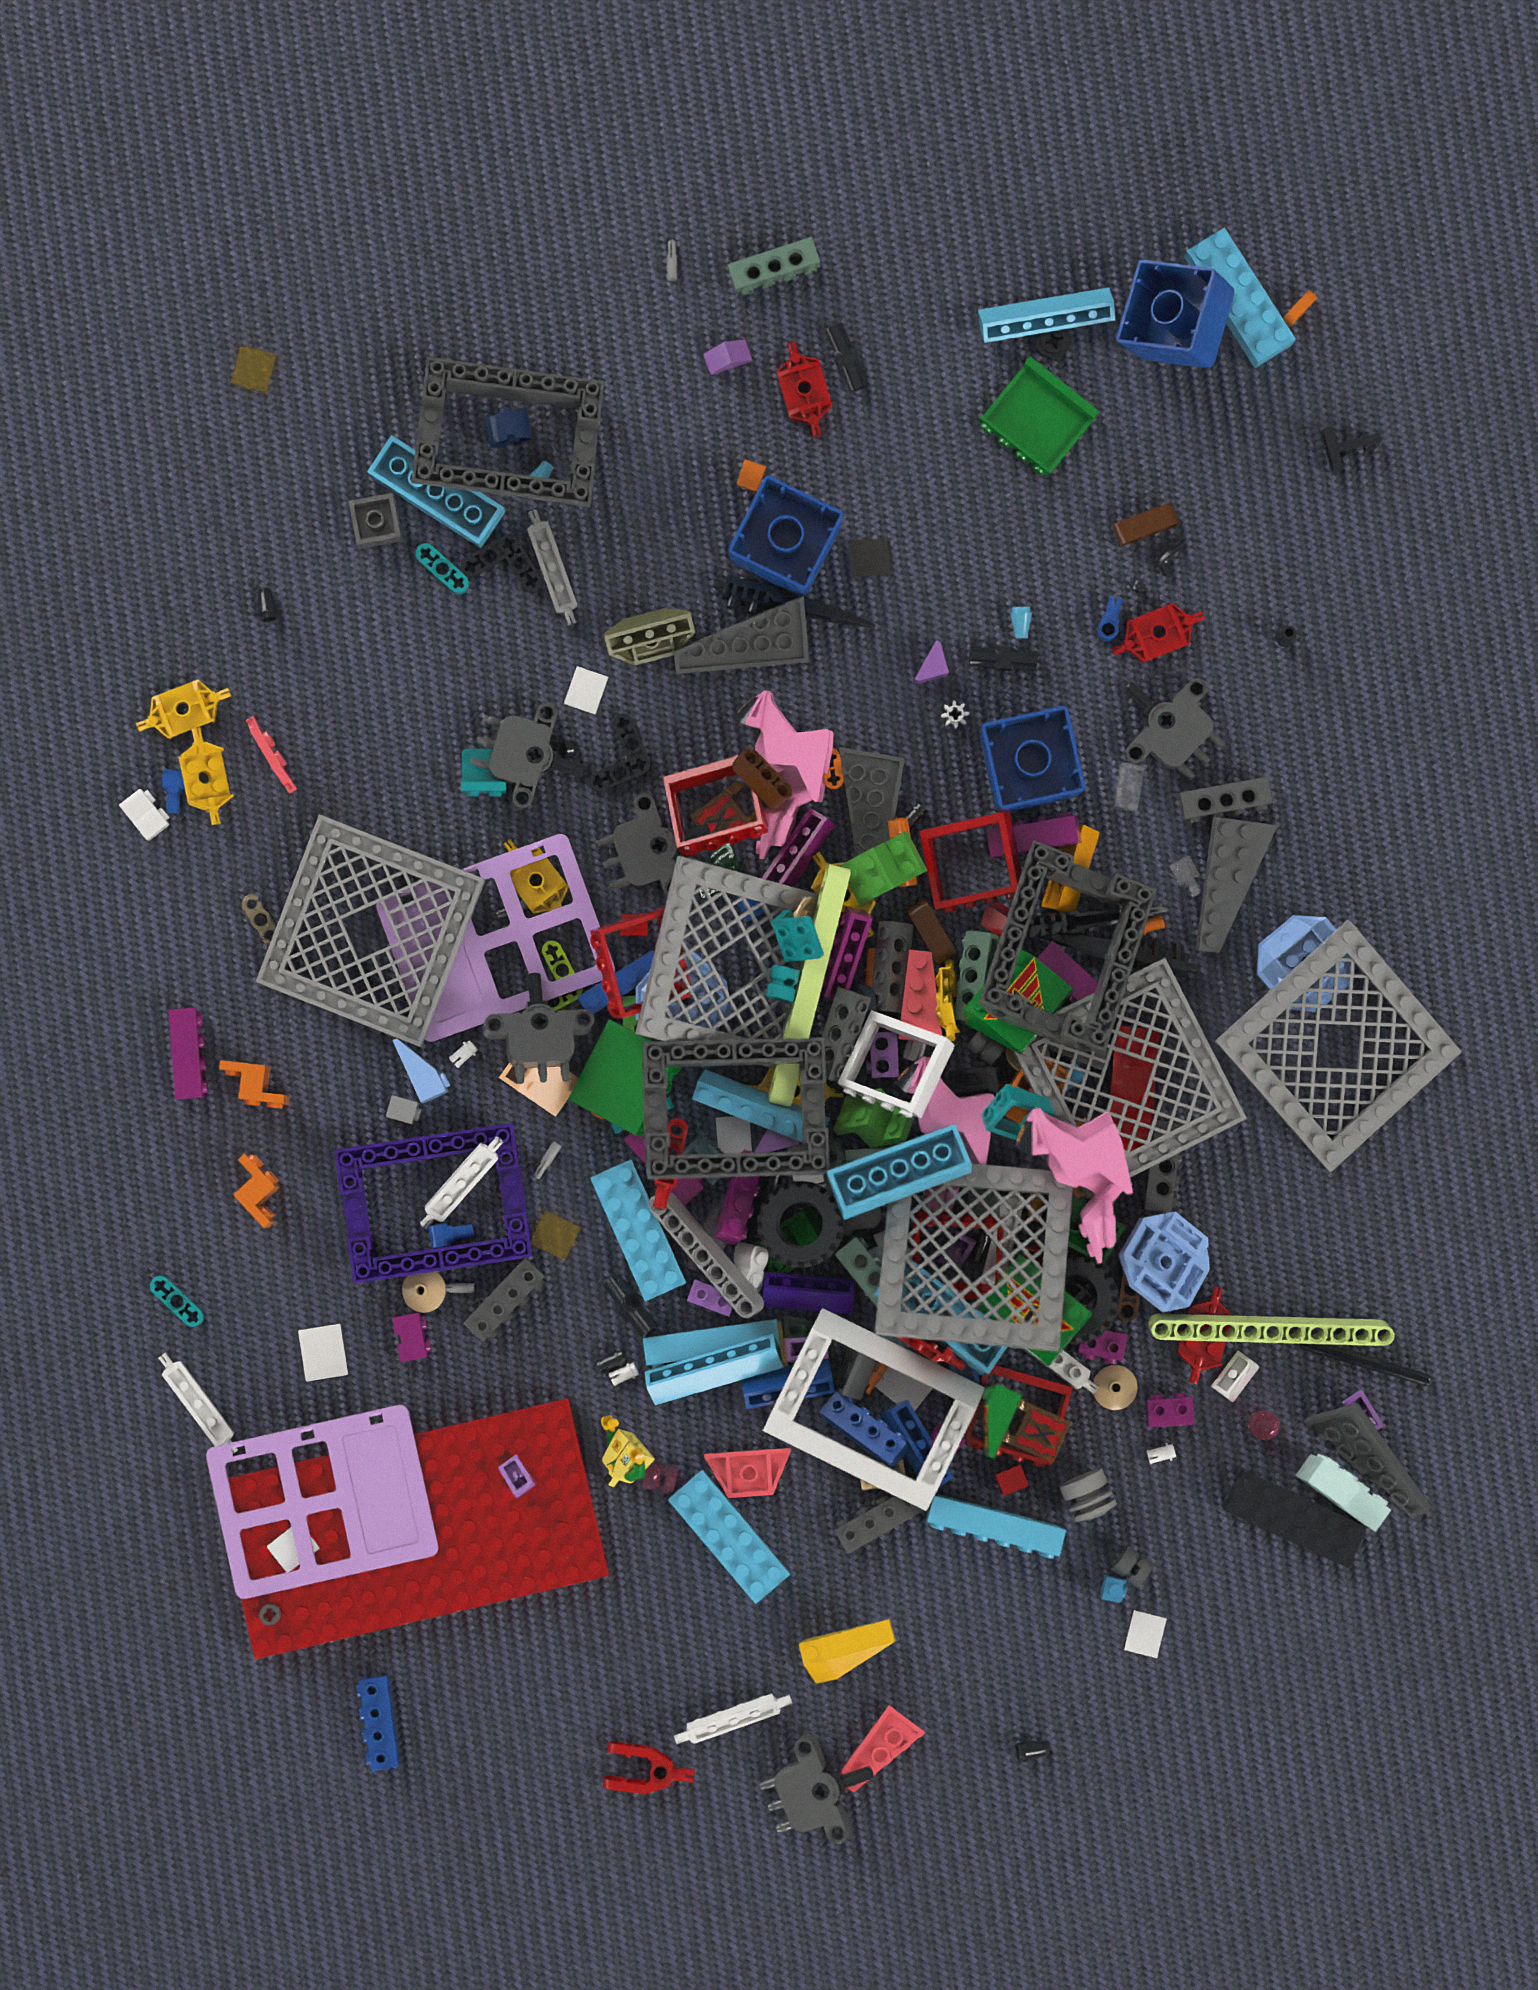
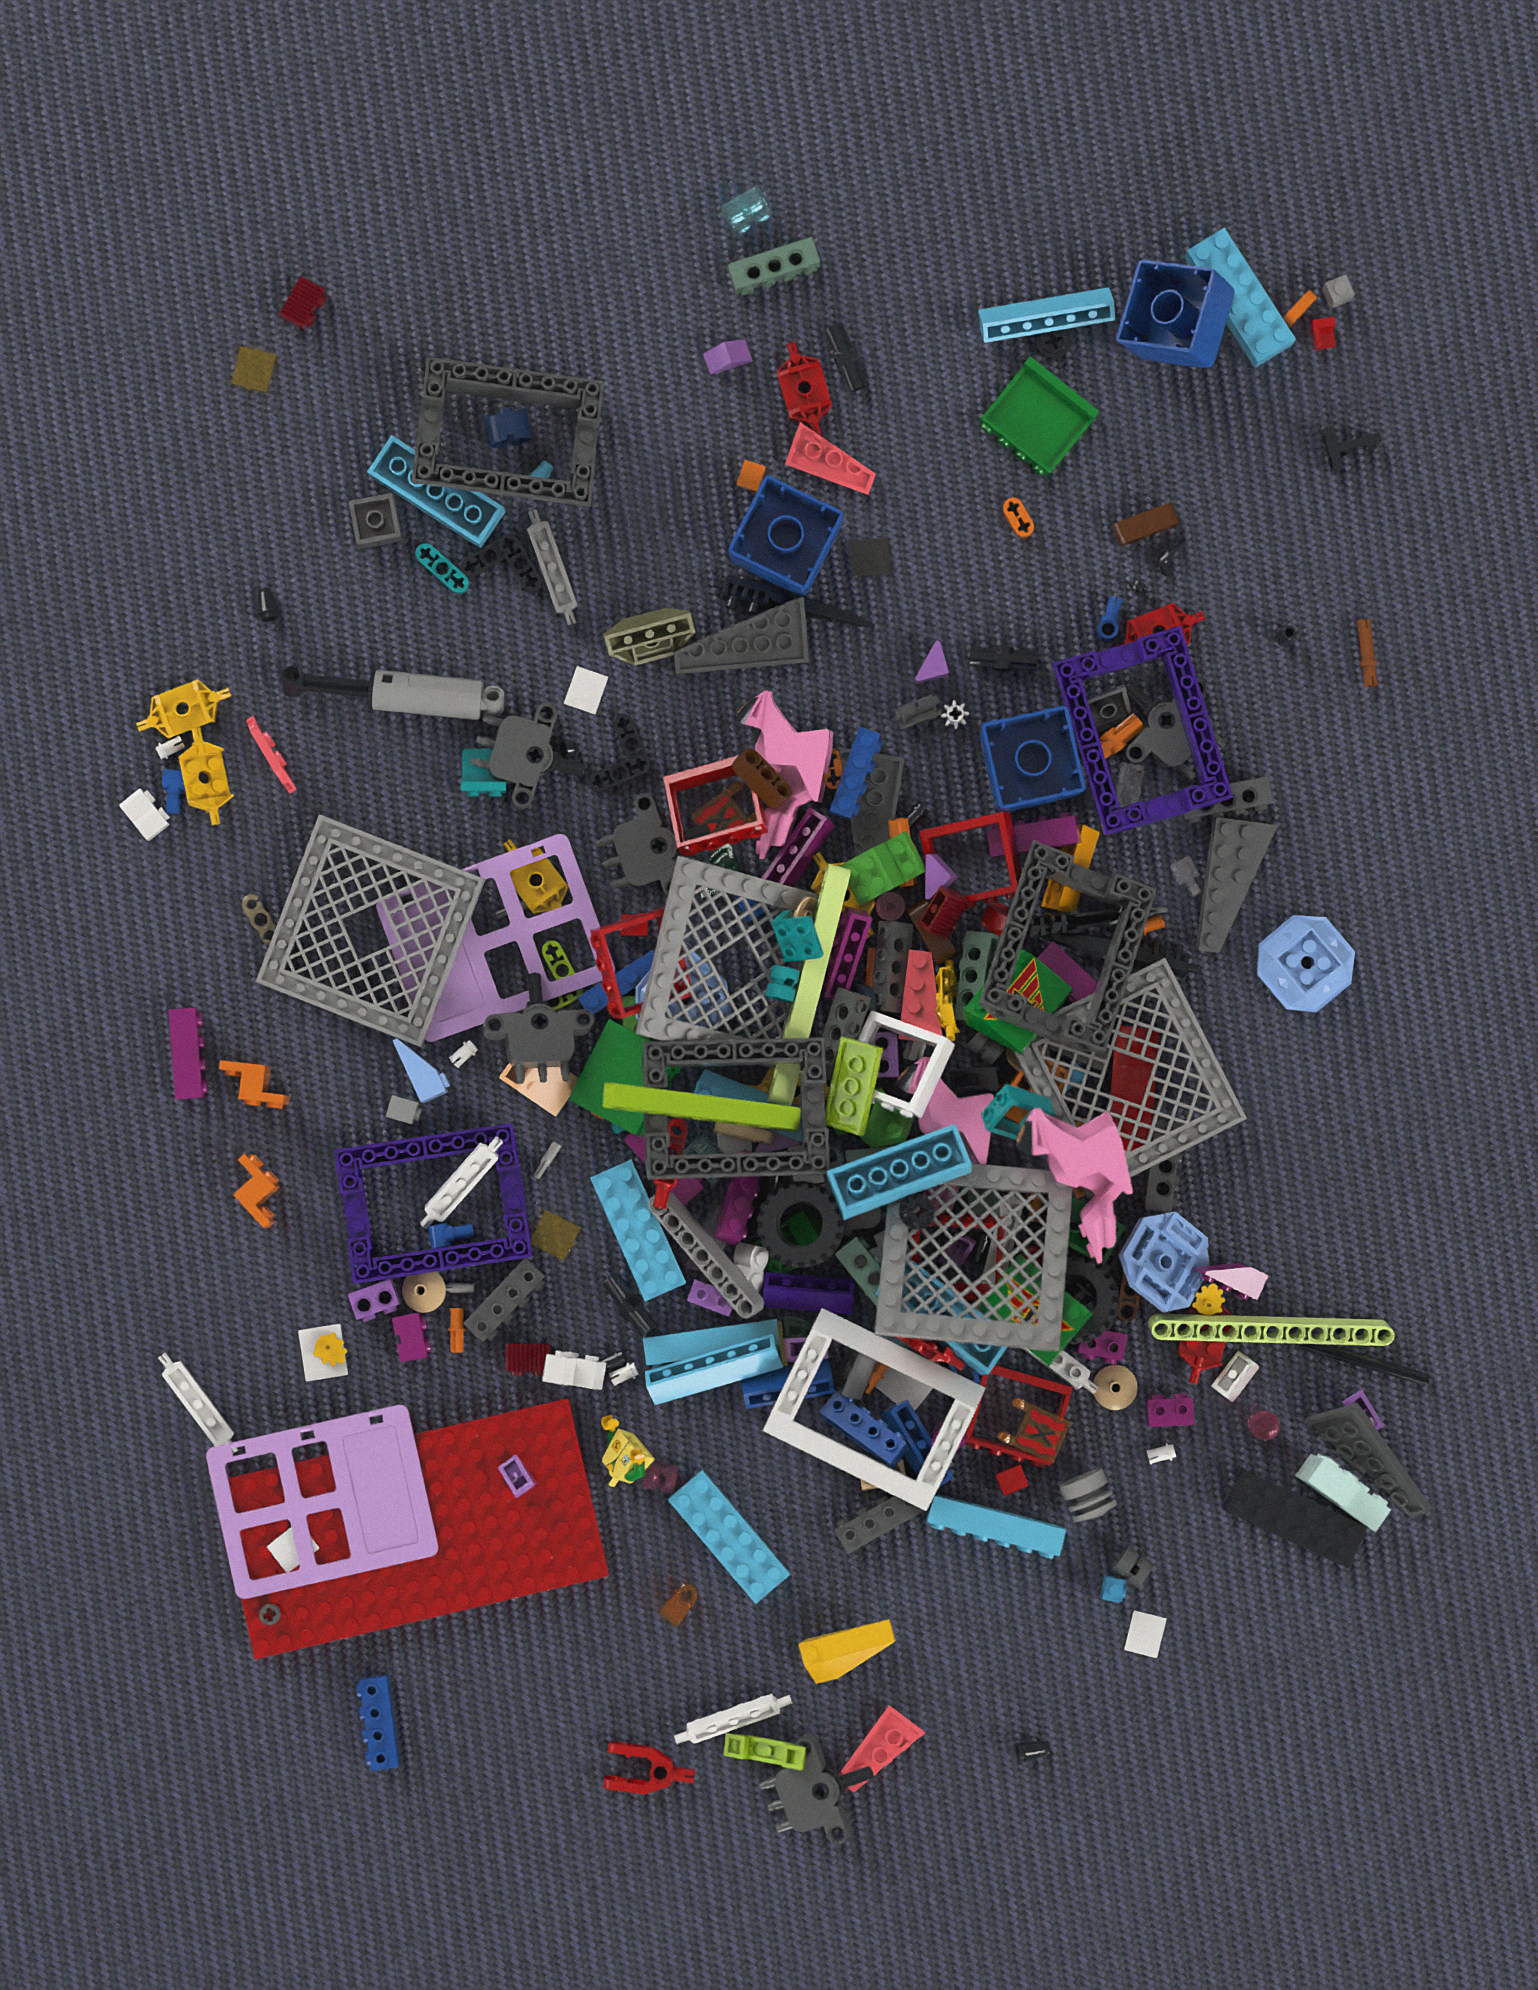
teal beam [150,1276,204,1327] -> none
light grey piece [667,240,677,281] -> none
coral wing [704,1447,791,1498] -> none
green slope [981,1384,1022,1459] -> none
medium azure cone [1010,607,1032,638] -> none
light grey plate [1215,920,1461,1173] -> none
none -> white pin [155,735,185,759]
none -> dark red brick [279,276,327,331]
none -> light grey piece [281,666,504,720]
none -> yellow piece [313,1332,347,1367]
none -> medium lavender brick [348,1279,401,1322]
none -> orange axle [448,1308,466,1353]
none -> dark red brick [505,1343,552,1376]
none -> white brick [542,1351,606,1390]
none -> lime beam [602,1083,801,1132]
none -> clear orange piece [658,1583,697,1627]
none -> tan beam [713,1122,774,1145]
none -> clear light blue brick [720,185,771,234]
none -> lime slope [723,1733,806,1771]
none -> coral wing [785,422,876,495]
none -> lime tile [825,1036,883,1136]
none -> blue brick [829,726,883,821]
none -> clear pink wheel [875,892,905,922]
none -> dark grey hinge [894,695,943,729]
none -> black gear [899,1193,936,1230]
none -> dark red brick [919,885,969,939]
none -> medium lavender slope [925,854,958,899]
none -> orange beam [1002,498,1034,538]
none -> dark purple slope [1052,626,1233,835]
none -> dark grey slope [1087,684,1132,733]
none -> orange piece [1099,713,1145,759]
none -> yellow piece [1192,1283,1225,1316]
none -> slope [1194,1263,1268,1300]
none -> red panel [1309,317,1336,351]
none -> light grey brick [1322,274,1355,309]
none -> dark orange pin [1356,619,1378,687]

